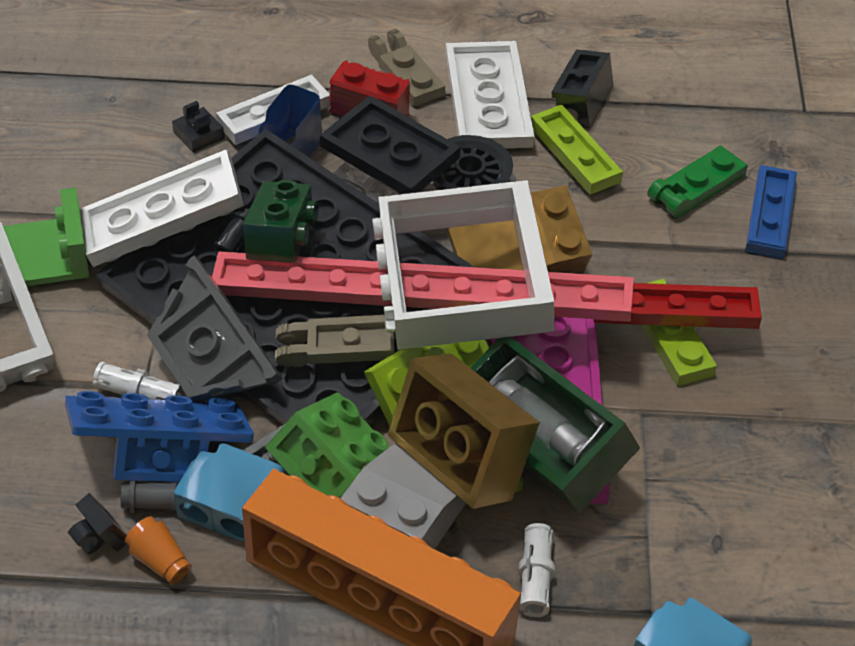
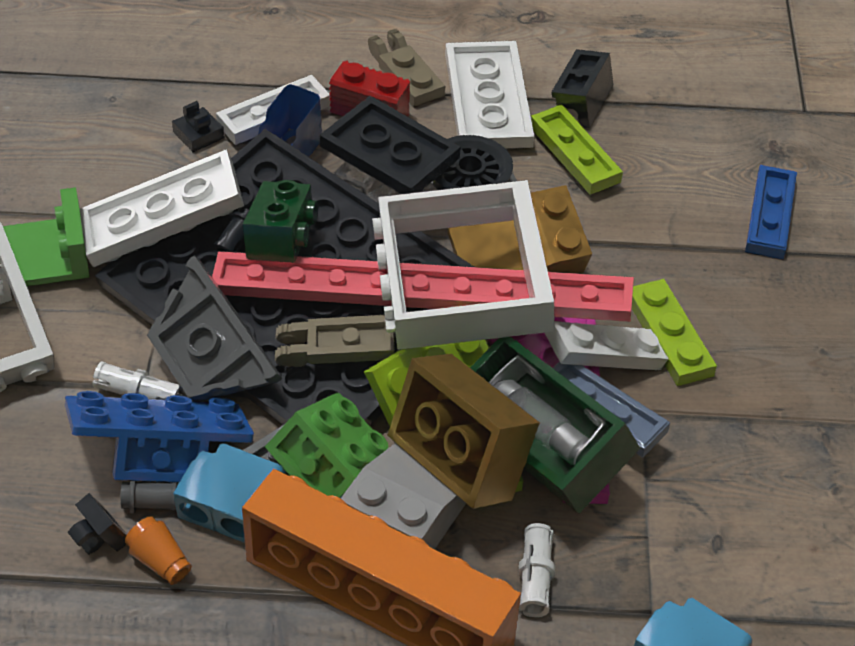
red plate [593,283,762,329] -> none
green plate [647,145,748,218] -> none
none -> white plate [545,321,668,370]
none -> sand blue tile [553,362,670,458]

